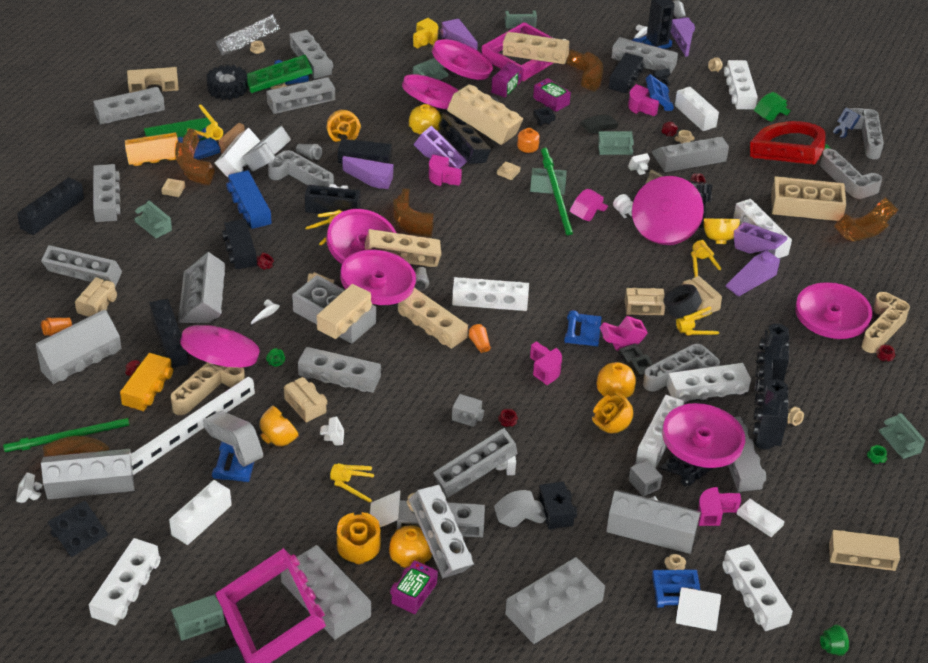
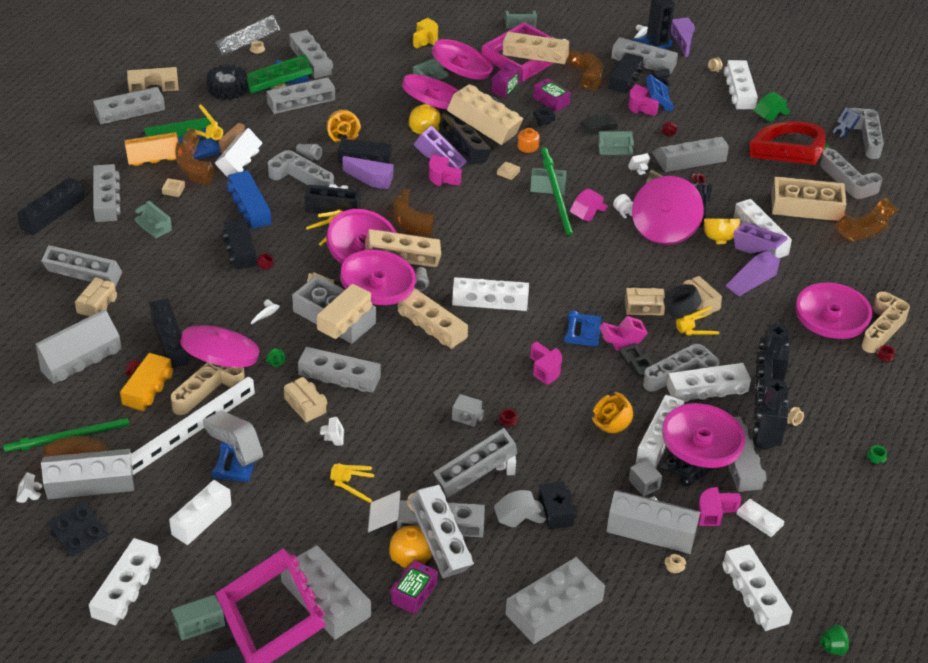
orange cone [41,317,72,336] -> none
light grey slope [178,252,225,323] -> none
light grey beam [242,125,291,171] -> none
light orange cylinder [259,405,299,446] -> none
light orange brick [337,512,381,564] -> none
medium lavender slope [440,19,478,50] -> none
orange cone [468,324,491,353] -> none
light orange cylinder [596,362,636,398] -> none
blue plate [652,570,701,608] -> none
light grey cone [673,0,687,19] -> none
white brick [675,87,719,131] -> none
tan plate [675,130,695,143] -> none
white sticker [676,587,721,631] -> none
yellow plant [691,240,721,277] -> none
tan brick [829,530,900,571] -> none
sand green hinge [879,413,925,459] -> none

